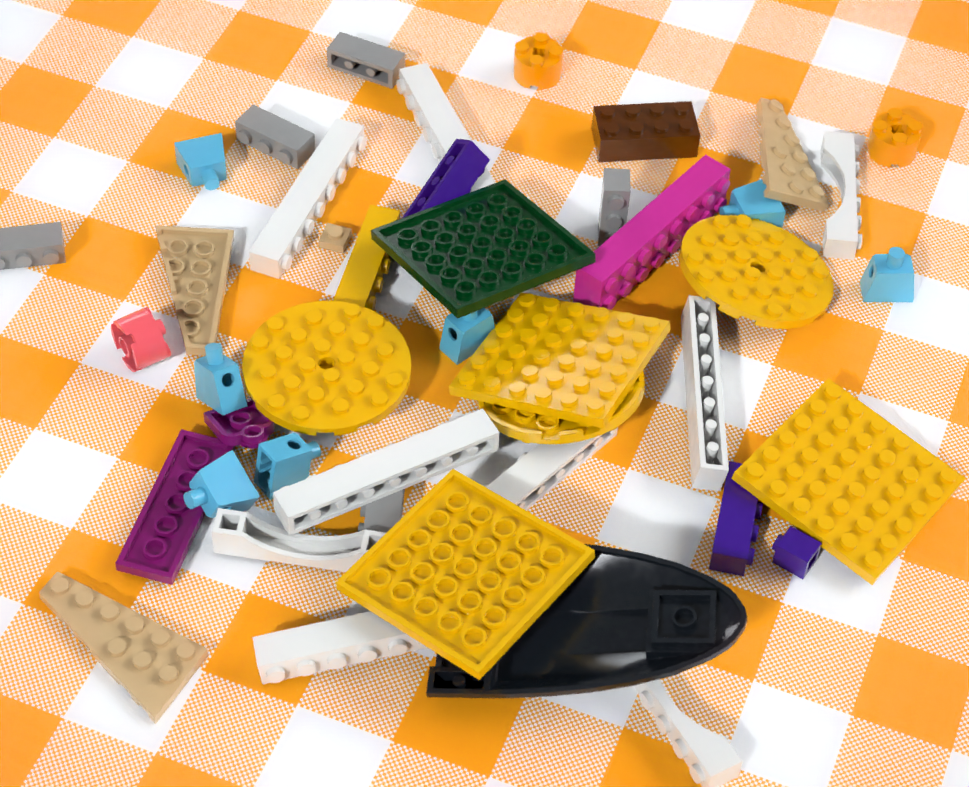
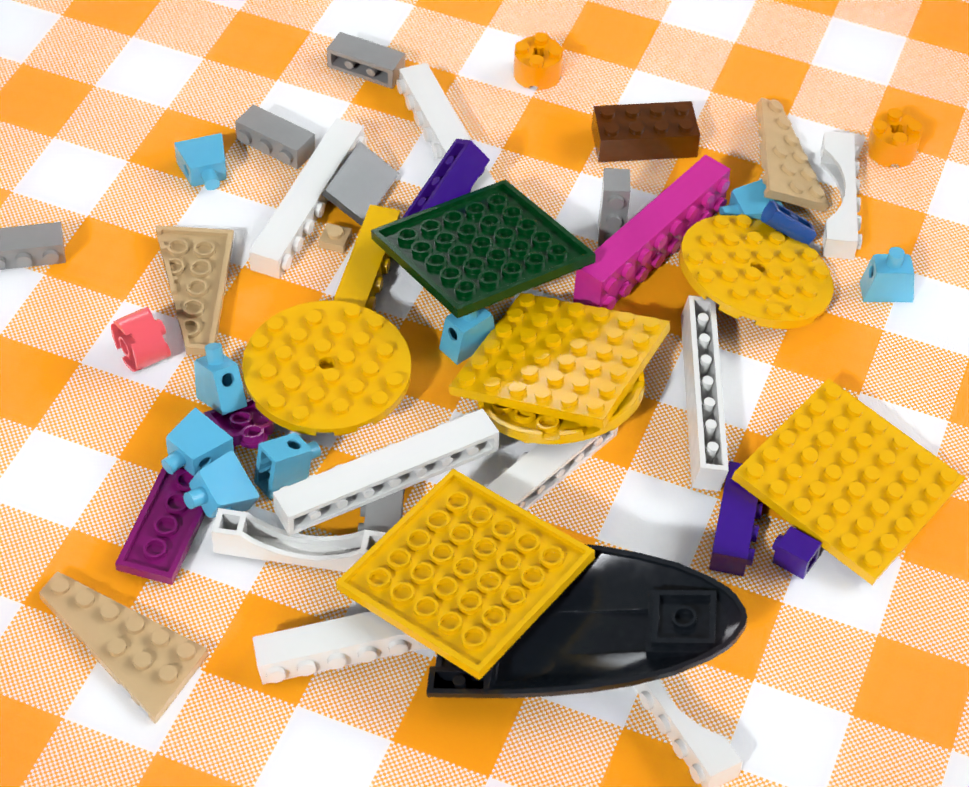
none -> medium azure torso [161,407,234,476]
none -> tile [322,141,400,226]
none -> blue brick [761,200,817,245]

